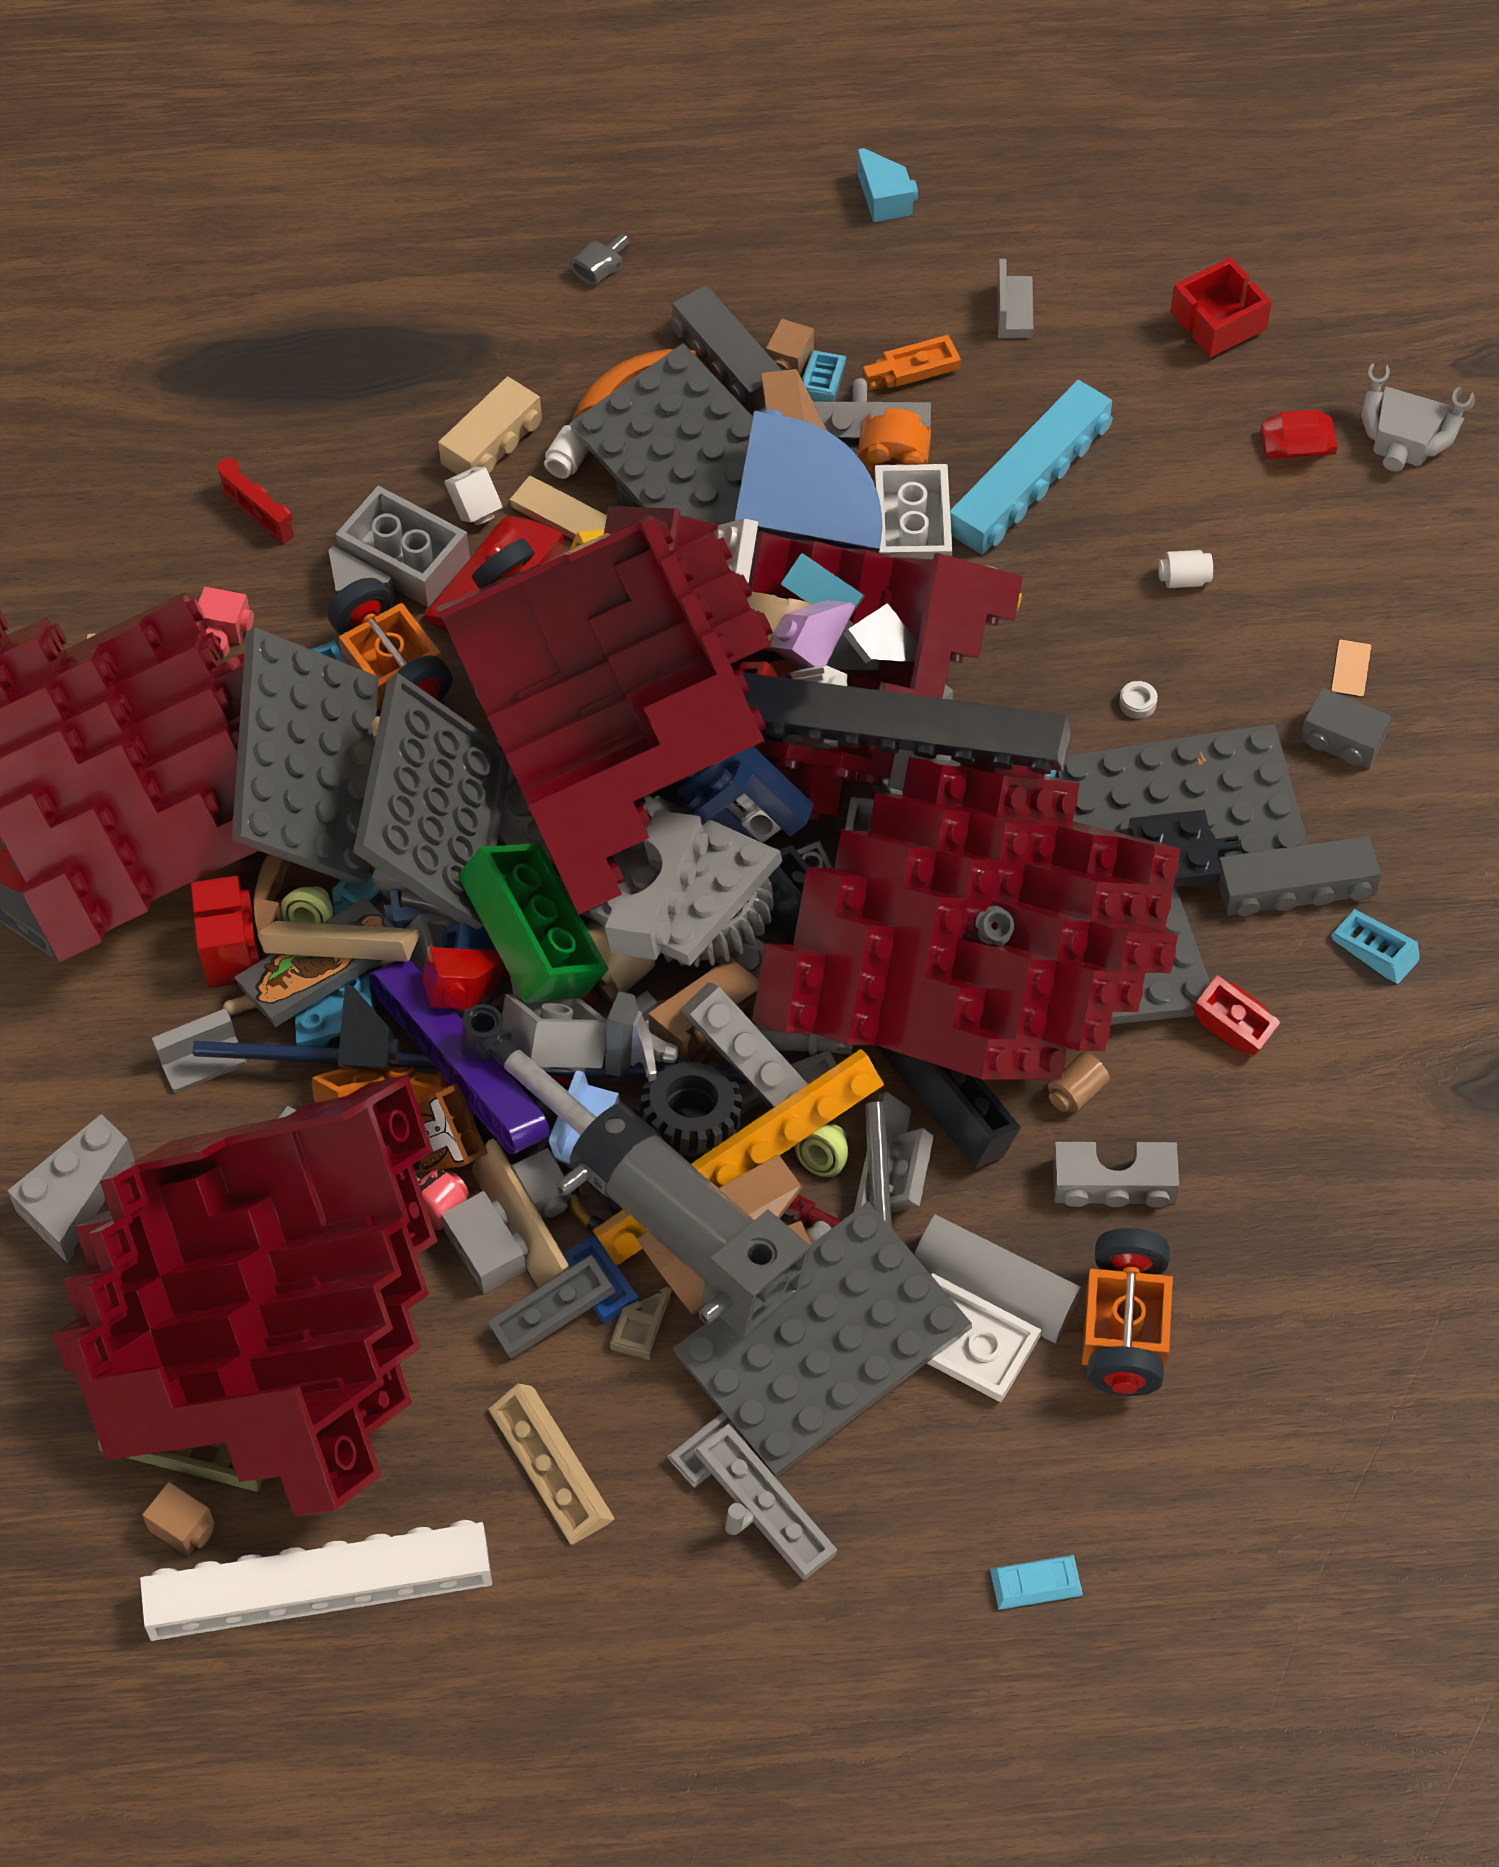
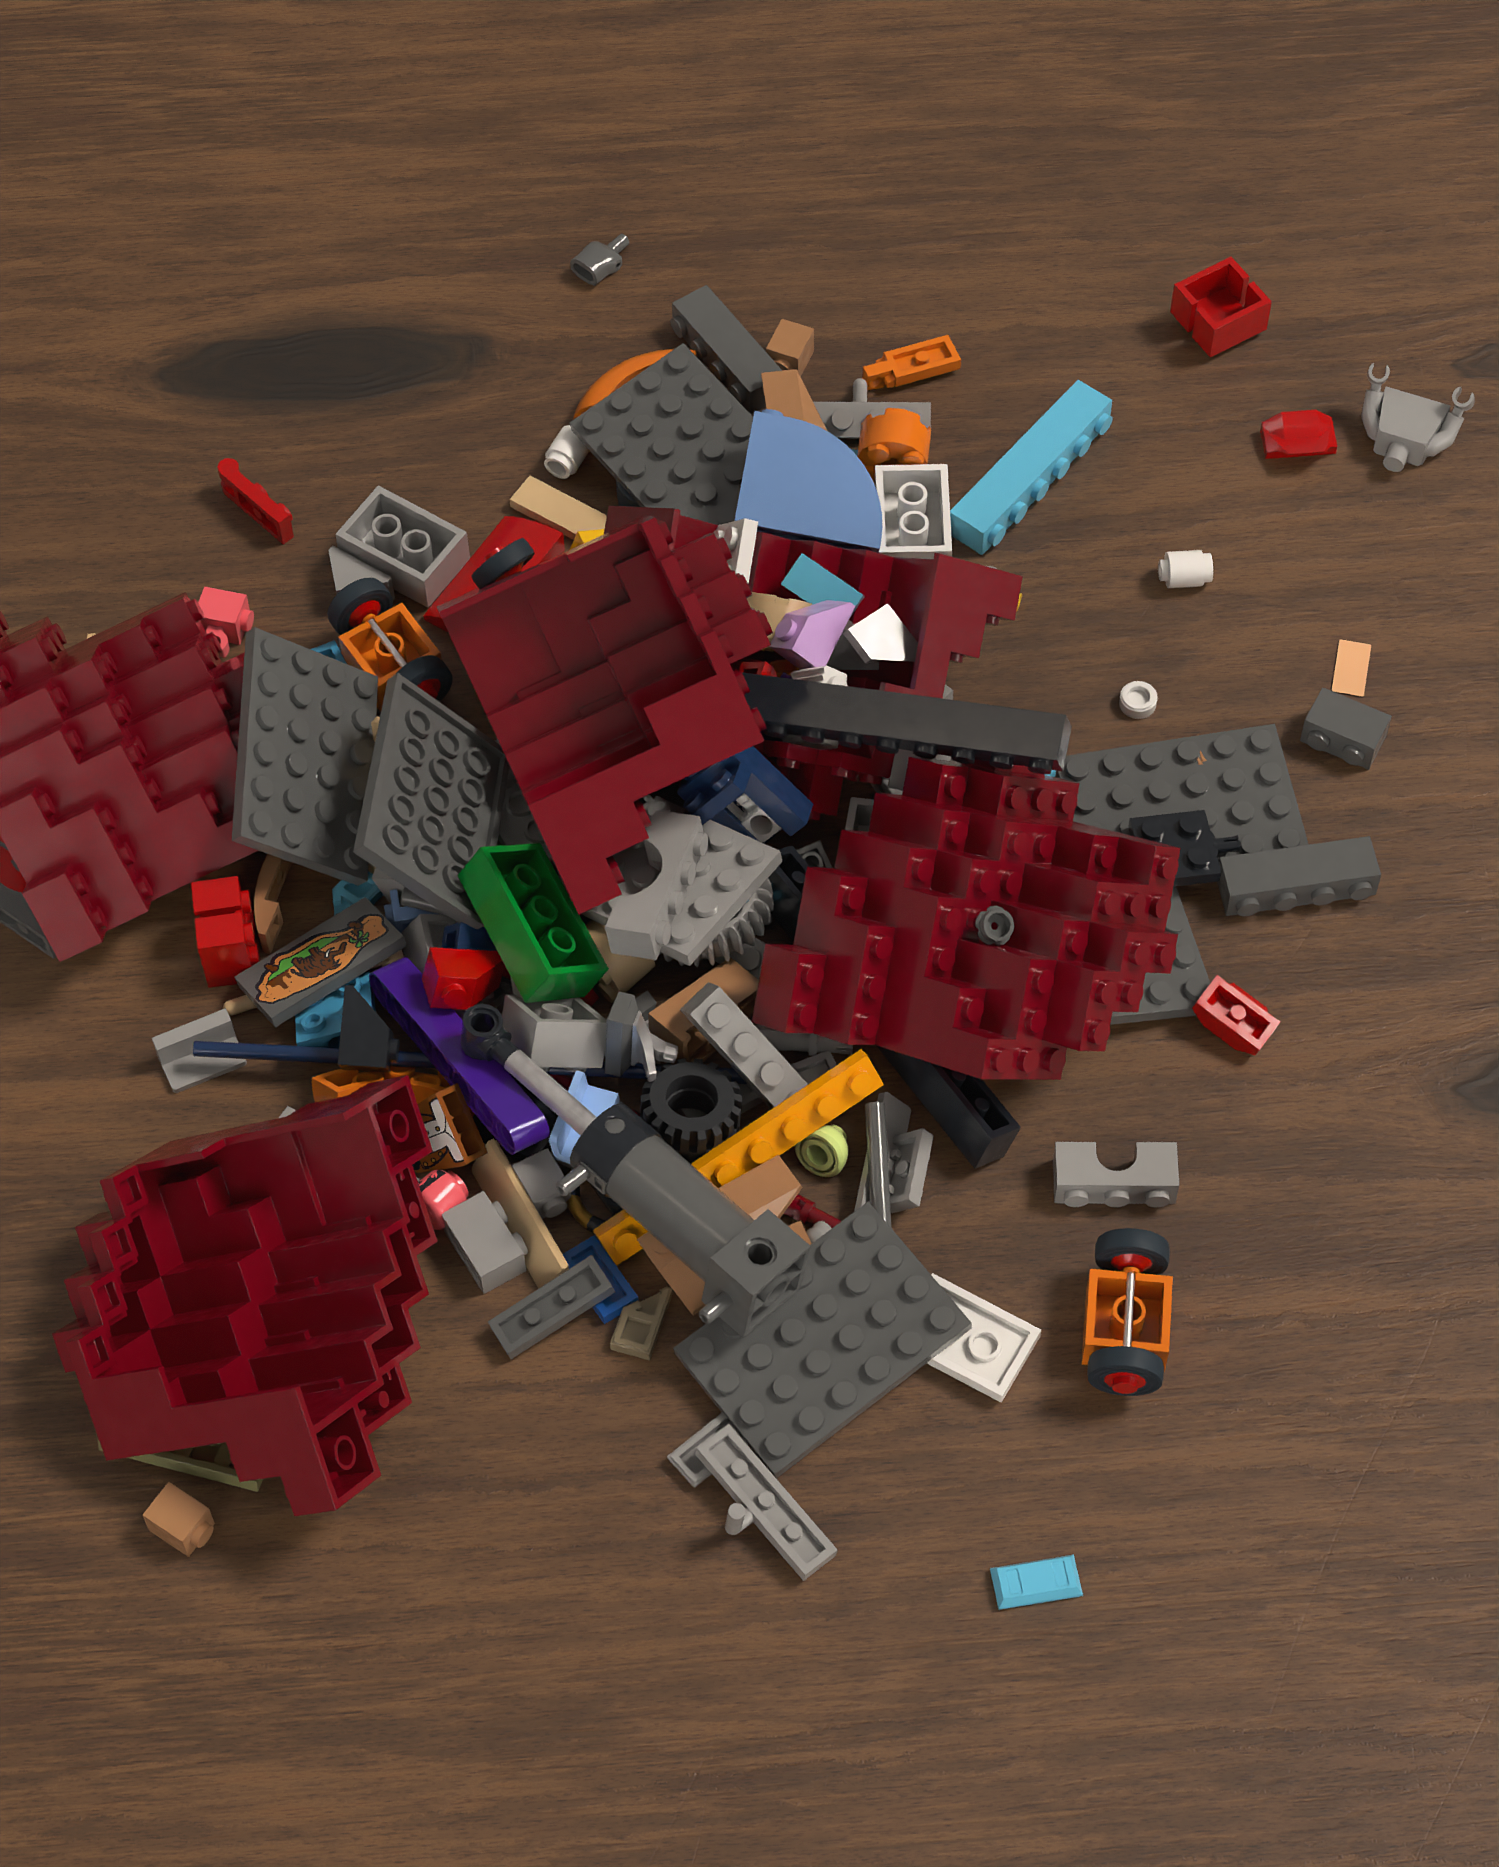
light grey wedge [8,1114,135,1263] -> none
white brick [140,1520,492,1641] -> none
tan slope [258,921,420,962] -> none
yellowish green brick [281,886,333,923] -> none
tan brick [438,376,542,475] -> none
white brick [444,466,503,525] -> none
tan slope [488,1383,614,1544] -> none
medium azure slope [802,350,846,402] -> none
medium azure slope [857,148,918,222] -> none
light grey brick [914,1214,1081,1344] -> none
light grey panel [997,259,1033,339] -> none
medium nougat brick [1048,1052,1110,1113] -> none
medium azure slope [1331,909,1420,984] -> none

